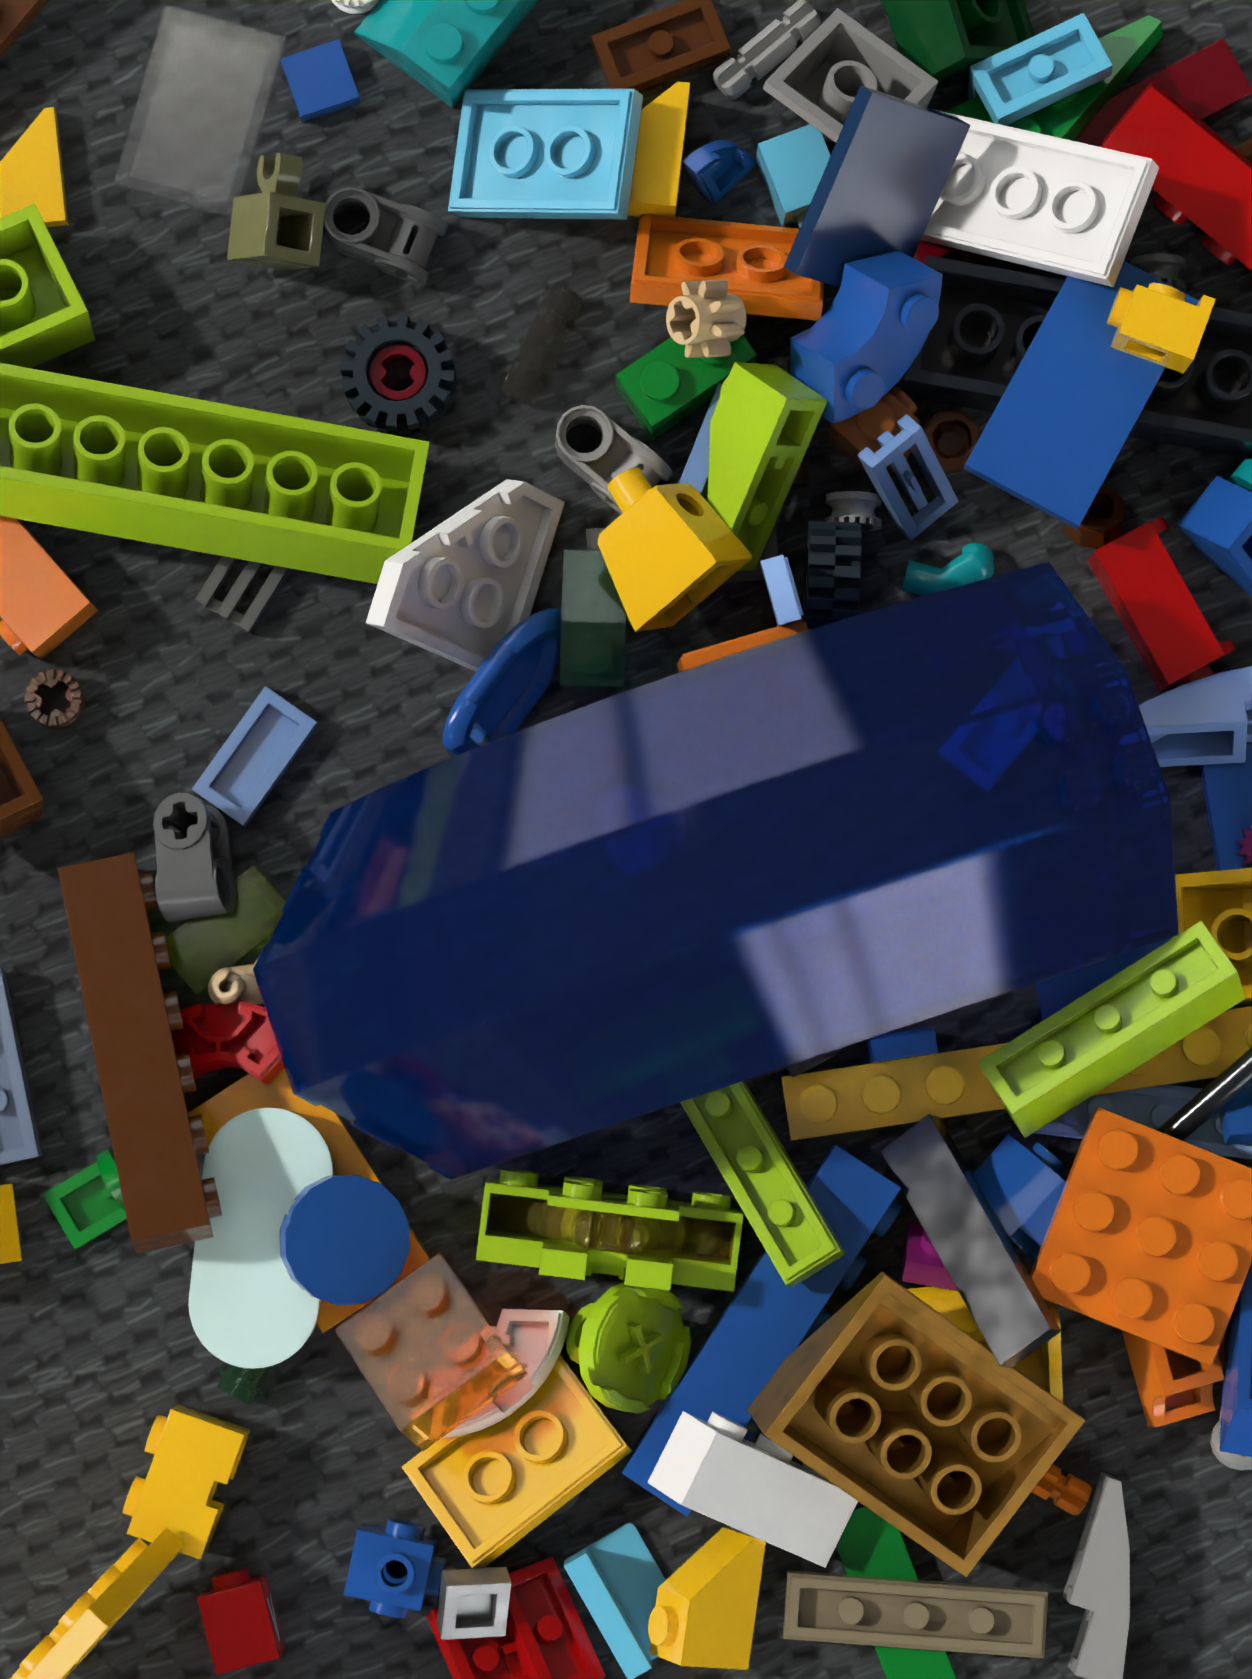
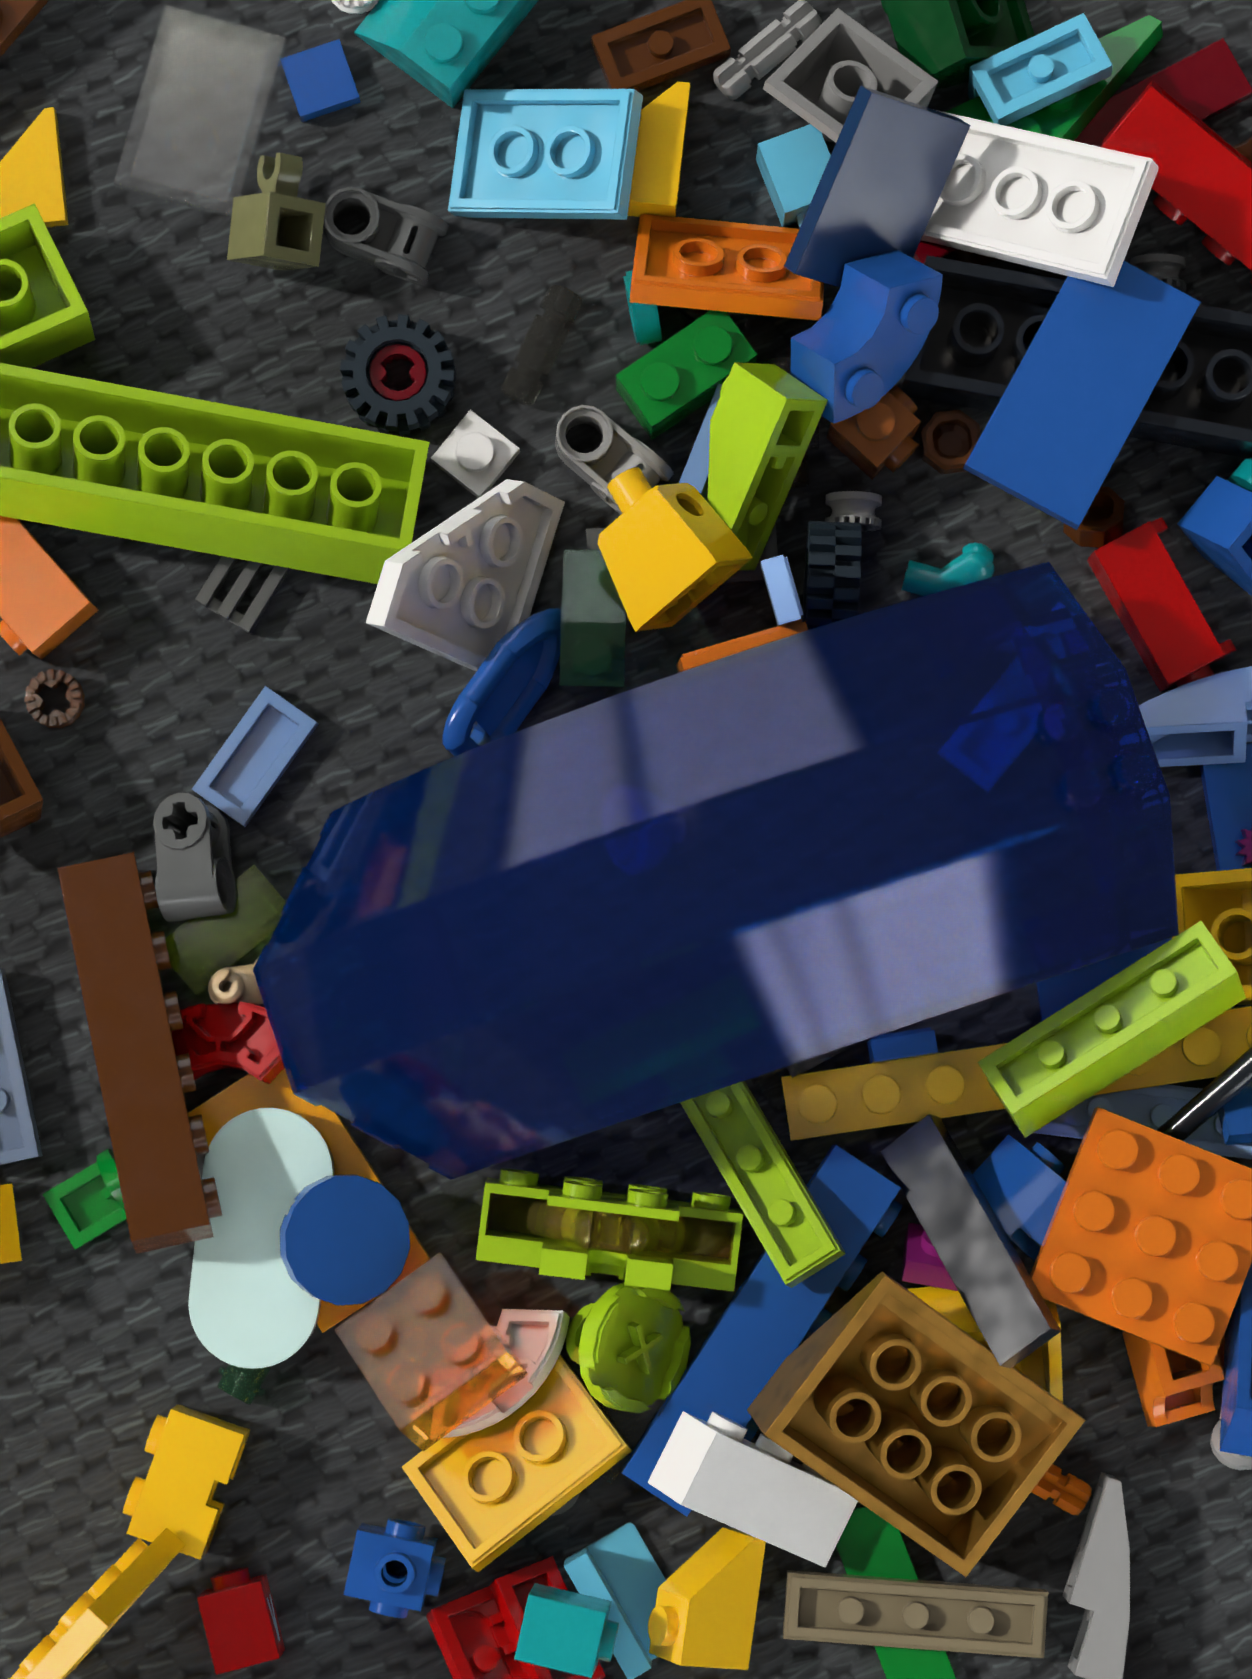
flat silver tile [436,1565,511,1640] -> none
tan gear [666,279,746,358] -> none
blue tile [682,140,757,205] -> none
medium blue tile [857,414,959,541] -> none
yellow brick [1106,283,1216,374] -> none
none -> white plate [431,409,520,498]
none -> teal brick [514,1583,619,1678]
none -> teal tile [623,270,662,345]

